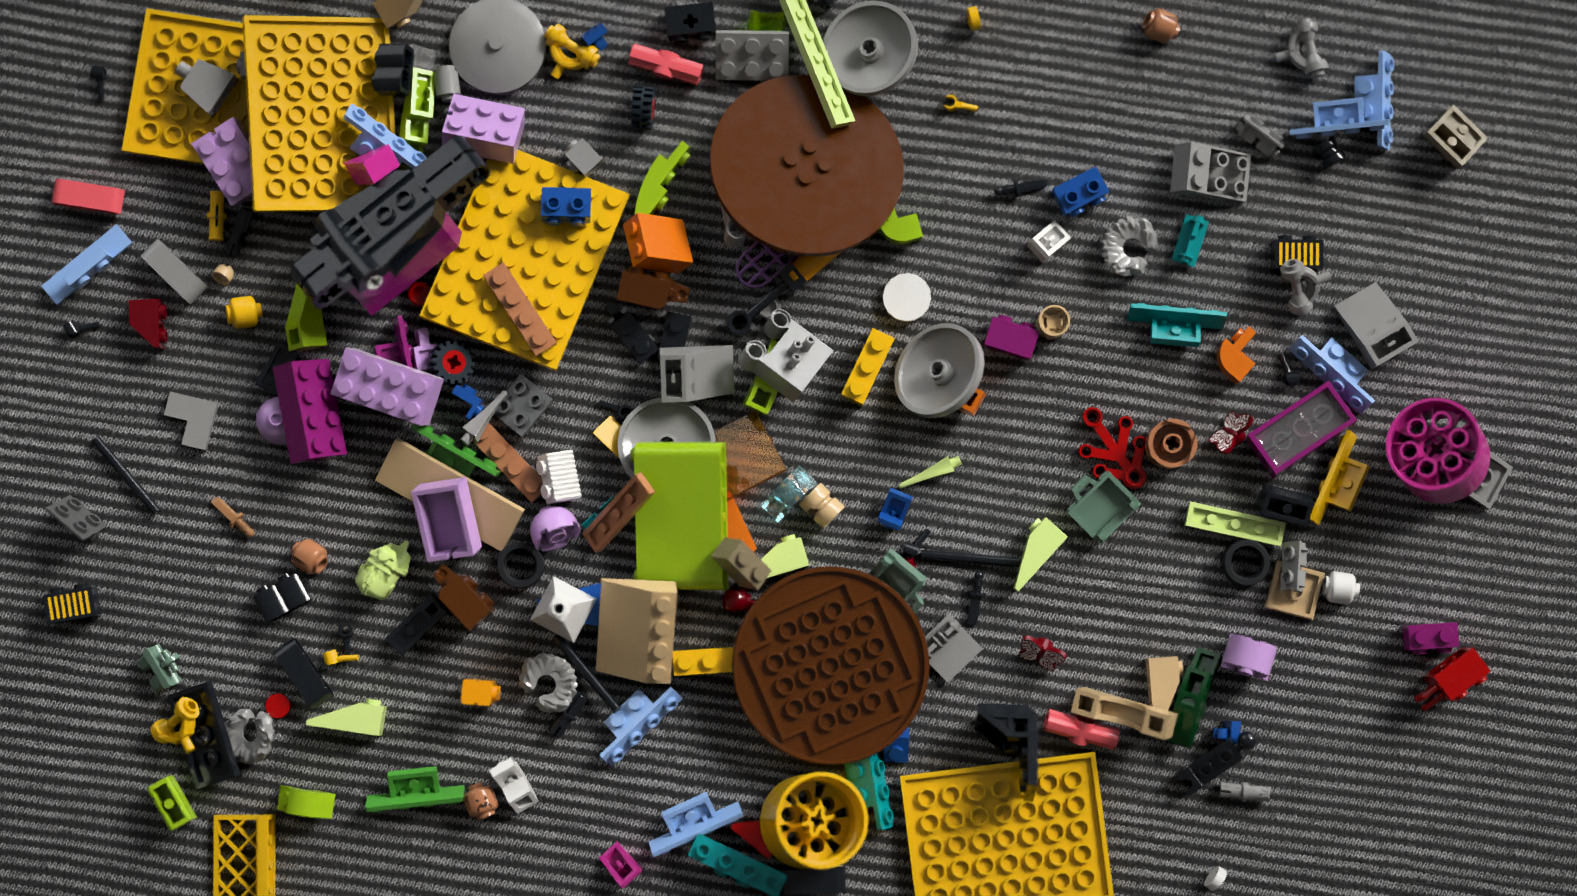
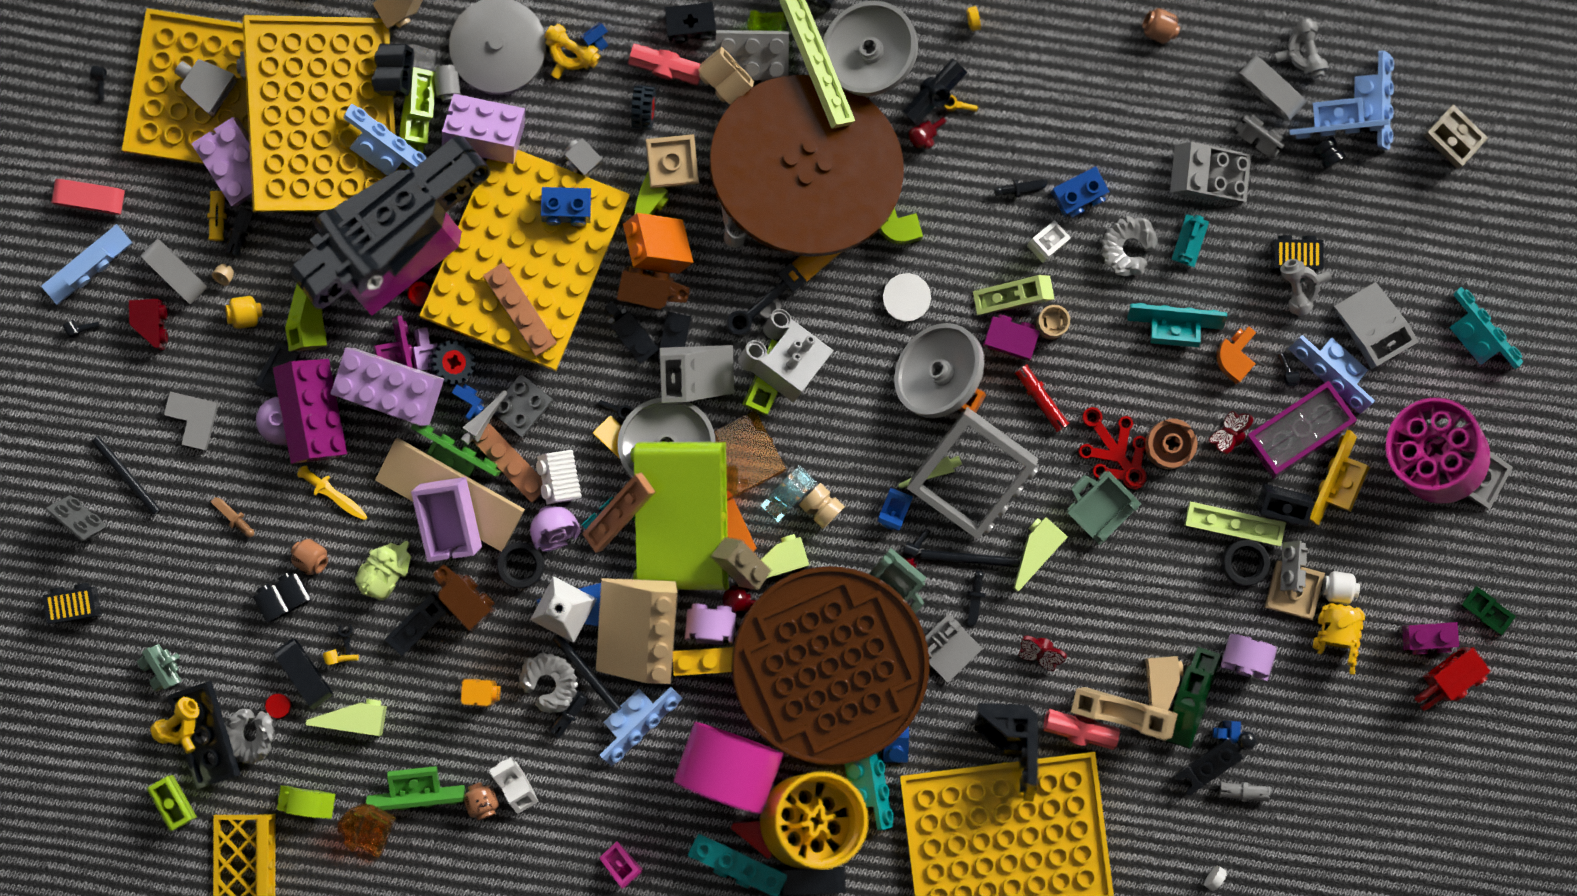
dark pink slope [345,143,400,185] -> none
light blue bracket [649,792,744,857] -> none
medium lavender window [736,241,798,288] -> none
yellow arch [841,328,895,407] -> none
none -> yellow sword [297,466,367,520]
none -> clear orange slope [337,804,396,858]
none -> tan tile [646,134,699,189]
none -> dark pink wheel [673,722,783,813]
none -> lavender brick [685,604,736,645]
none -> tan brick [698,47,754,105]
none -> black piece [903,58,968,126]
none -> light grey window [907,407,1038,540]
none -> dark red piece [908,117,947,150]
none -> yellowish green slope [973,275,1055,315]
none -> red pin [1015,364,1070,432]
none -> light grey beam [1238,56,1306,121]
none -> yellow helmet [1312,603,1365,675]
none -> teal bracket [1450,287,1523,369]
none -> dark green slope [1461,586,1516,637]

